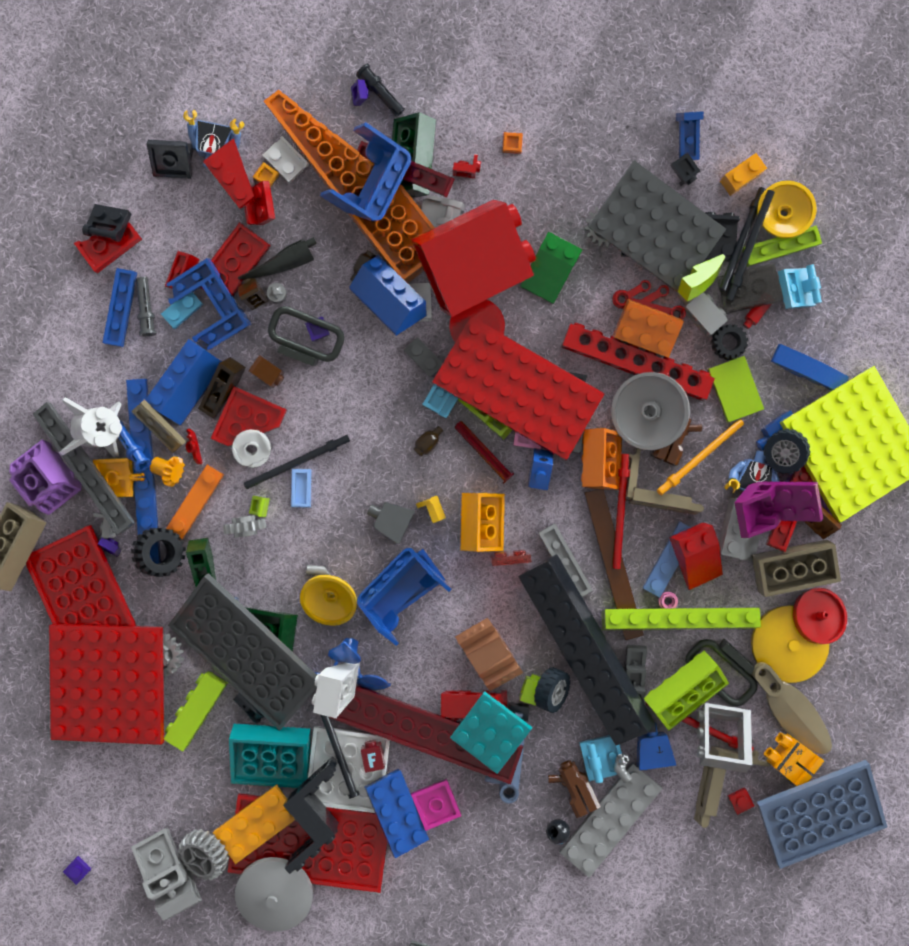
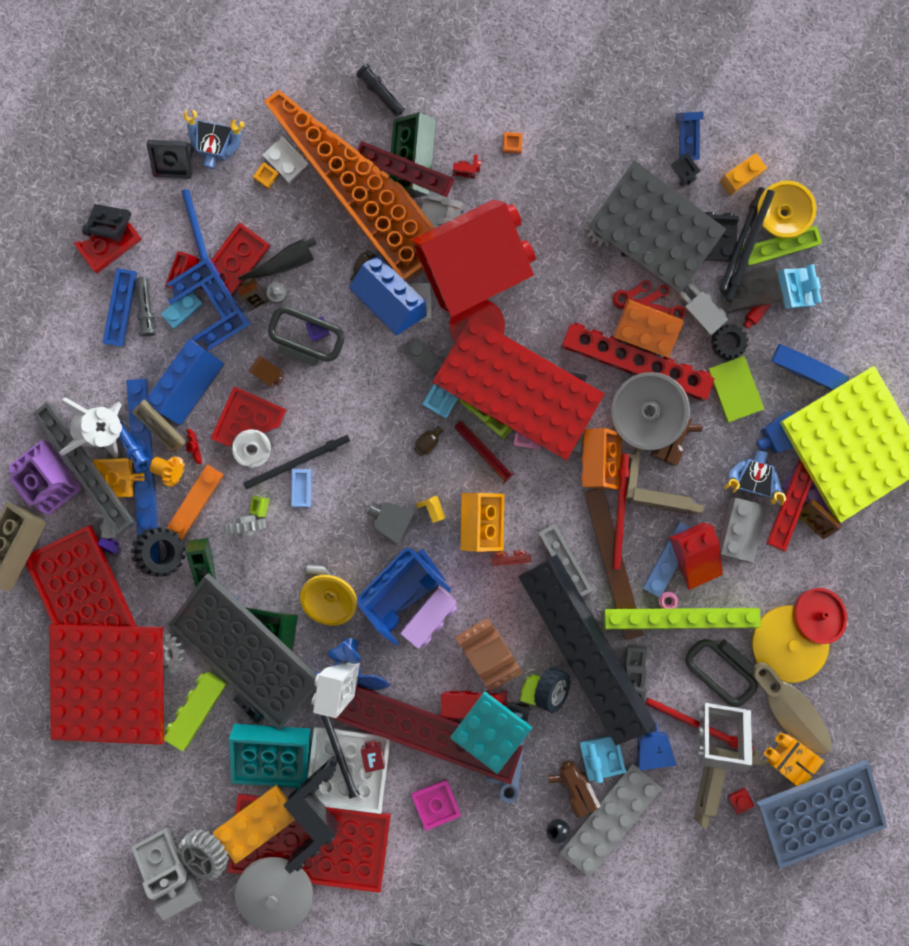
dark purple plate [63,856,92,885] -> none
dark brown slope [198,357,246,419] -> none
red wing [203,138,255,209] -> none
red bracket [244,181,275,225] -> none
blue windscreen [320,122,411,221] -> none
dark purple plate [351,80,368,106] -> none
blue plate [364,769,429,859] -> none
green slope [520,231,583,304] -> none
blue torso [527,448,553,490] -> none
light grey arm [614,754,632,784] -> none
lime slope [643,650,729,731] -> none
light orange bar [657,419,744,496] -> none
lime slope [678,254,725,302] -> none
magenta bracket [734,482,823,538] -> none
dark tan brick [752,539,841,597] -> none
black wheel [764,429,811,474] -> none
none -> blue bar [181,189,208,261]
none -> lavender brick [400,585,457,649]

